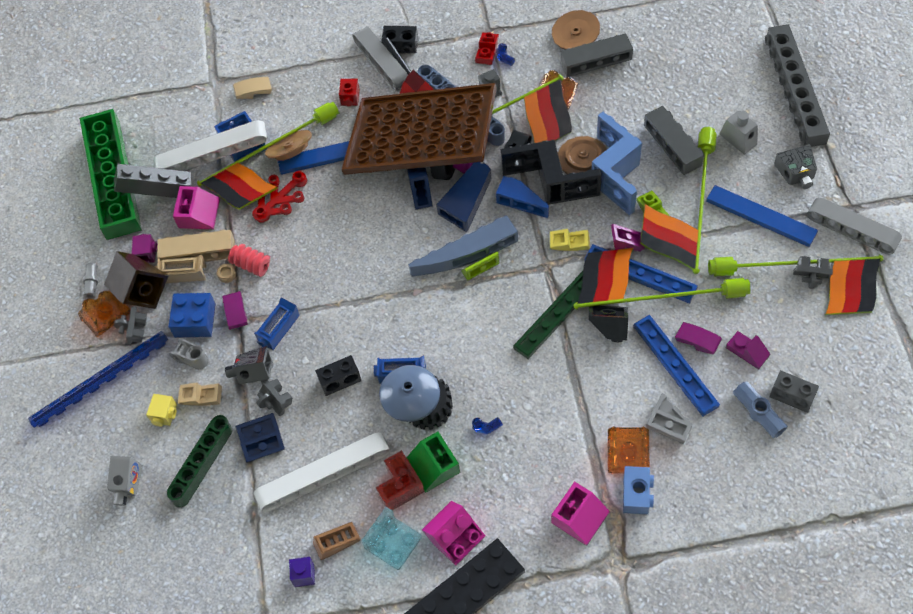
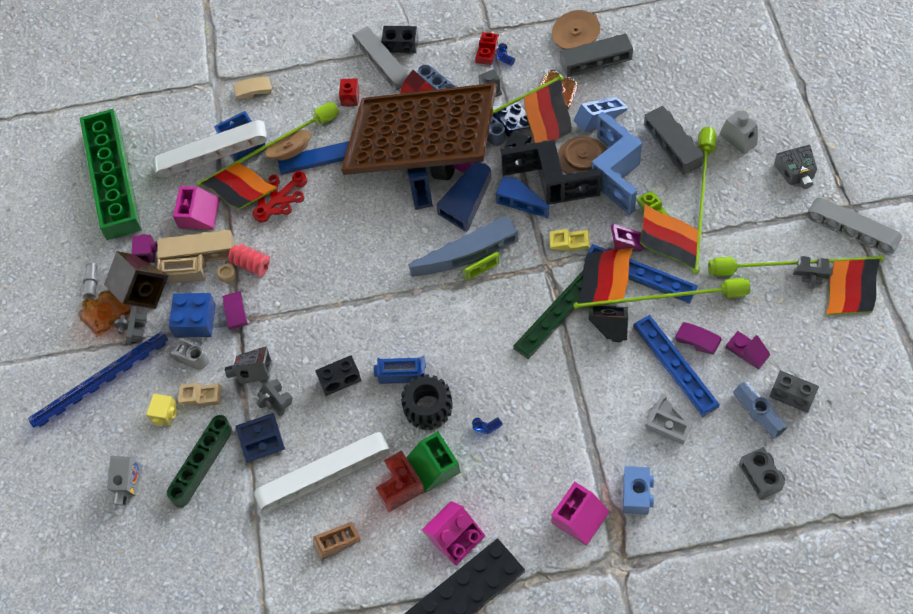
dark grey brick [114,164,191,198] -> none
blue window [254,297,300,350] -> none
dark purple brick [289,556,316,587] -> none
clear light blue bracket [361,507,422,570] -> none
sand blue dish [379,365,440,422] -> none
black bar [382,37,411,75] -> none
clear orange slope [607,426,650,474] -> none
blue tile [706,185,818,247] -> none
dark grey brick [765,24,830,147] -> none
none -> dark blue hinge [492,102,530,137]
none -> medium blue slope [573,97,628,132]
none -> dark grey brick [739,447,785,500]

